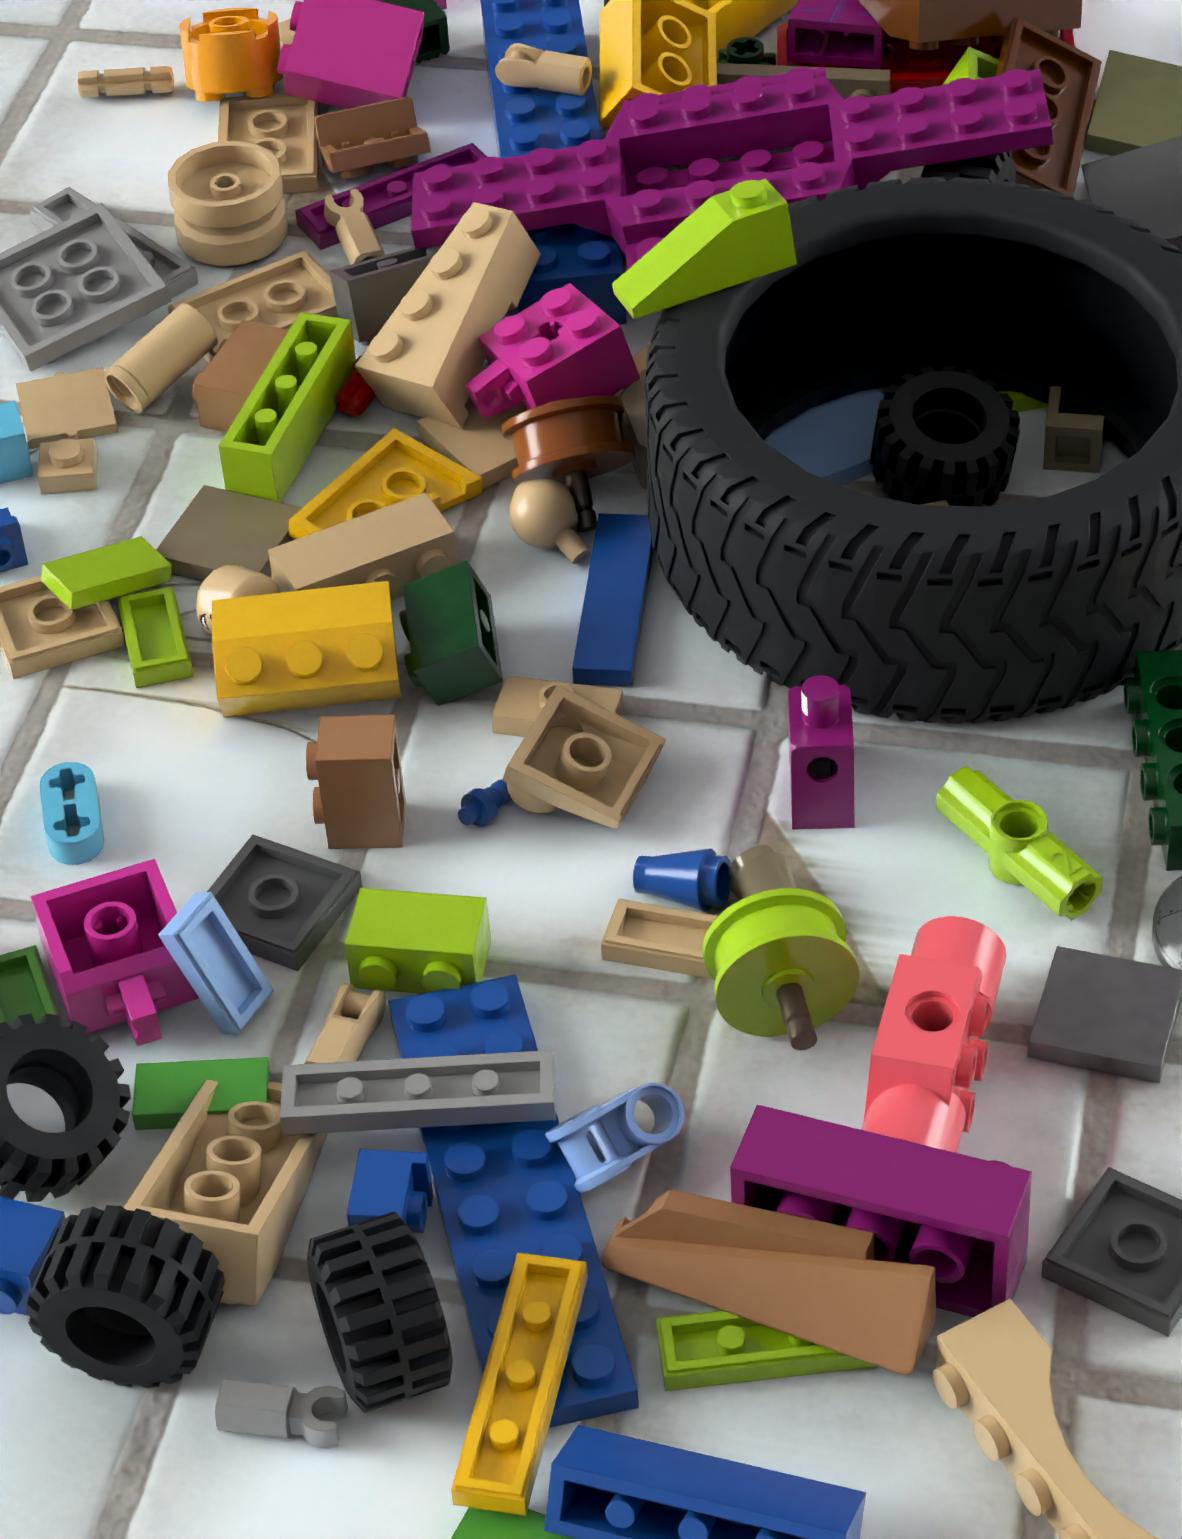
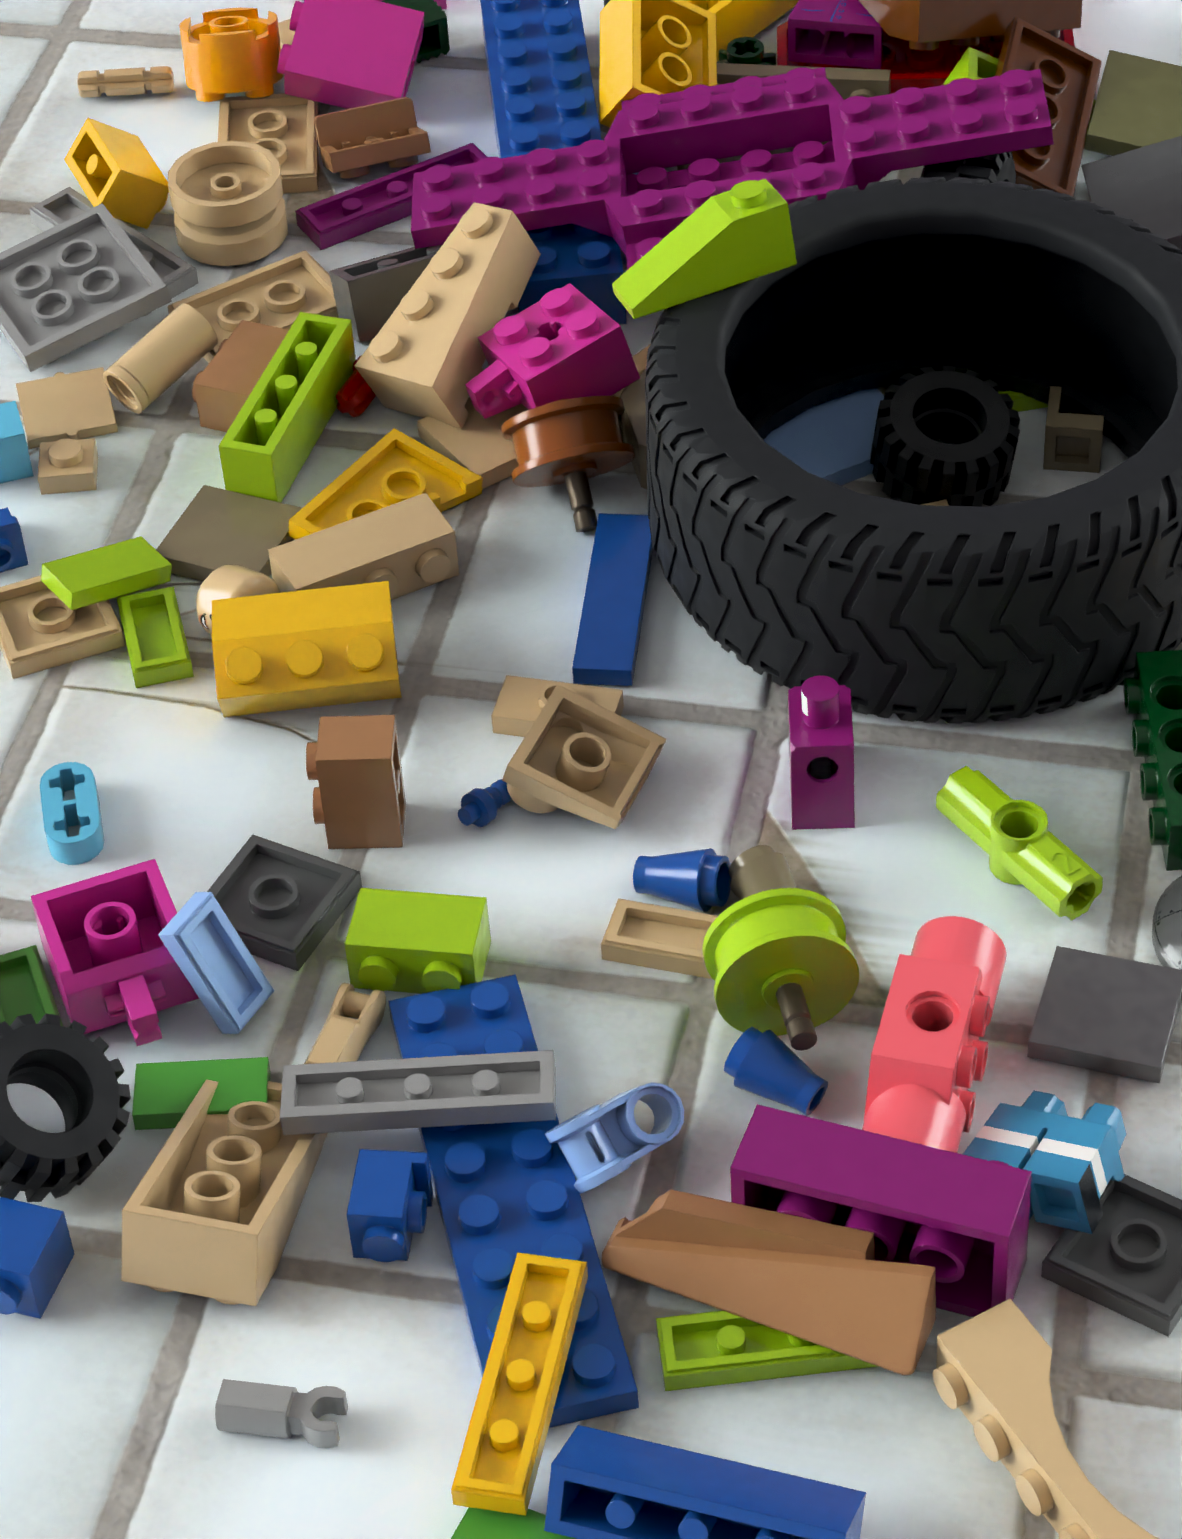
black tyre [26,1205,225,1388] -> none
black tyre [307,1212,453,1413] -> none
tan bar [324,189,385,265] -> none
dark green brick [399,560,503,706] -> none
tan bar [495,43,592,96] -> none
tan piece [509,479,590,564] -> none
none -> yellow brick [64,118,169,229]
none -> blue cone [724,1027,828,1116]
none -> dark azure hips [963,1090,1126,1234]

